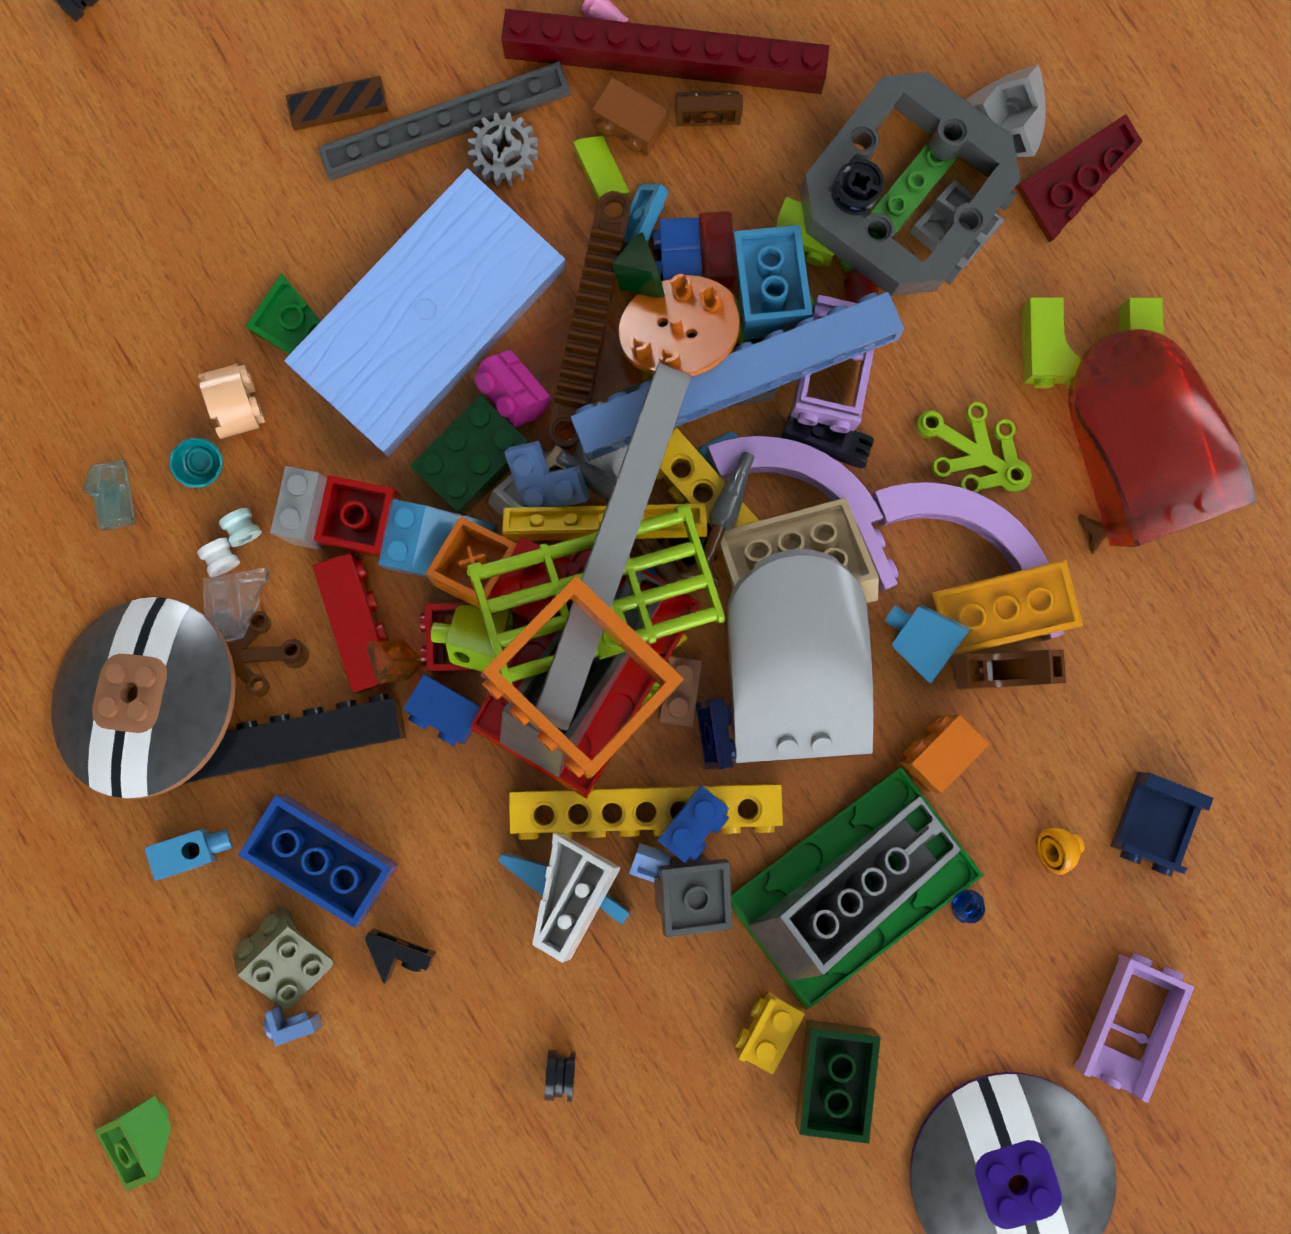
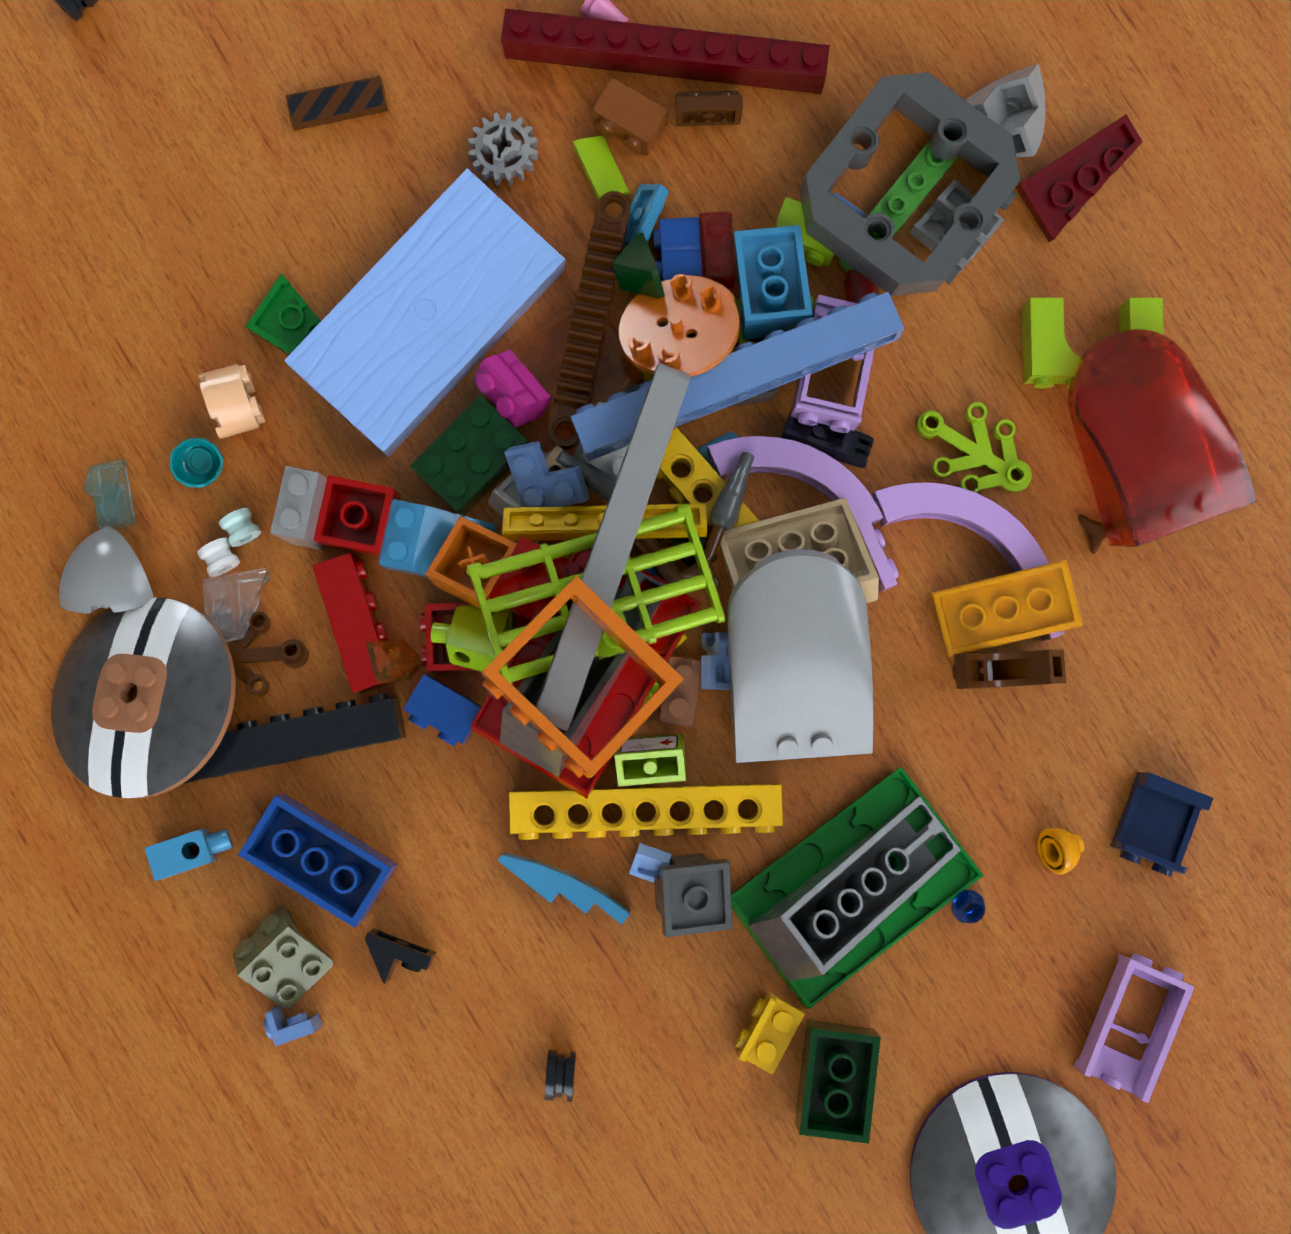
bright green slope [94,1096,171,1191] -> none
dark grey tile [318,61,571,182] -> none
white wedge [532,833,621,963] -> none
blue brick [657,784,729,863] -> none
clear blue plate [696,698,737,769] -> none
black wheel [831,158,884,215] -> none
dark azure torso [884,605,971,683] -> none
orange brick [899,715,990,794] -> none
none -> light grey brick [59,526,154,614]
none -> lime brick [614,734,686,786]
none -> light blue plate [701,632,729,690]

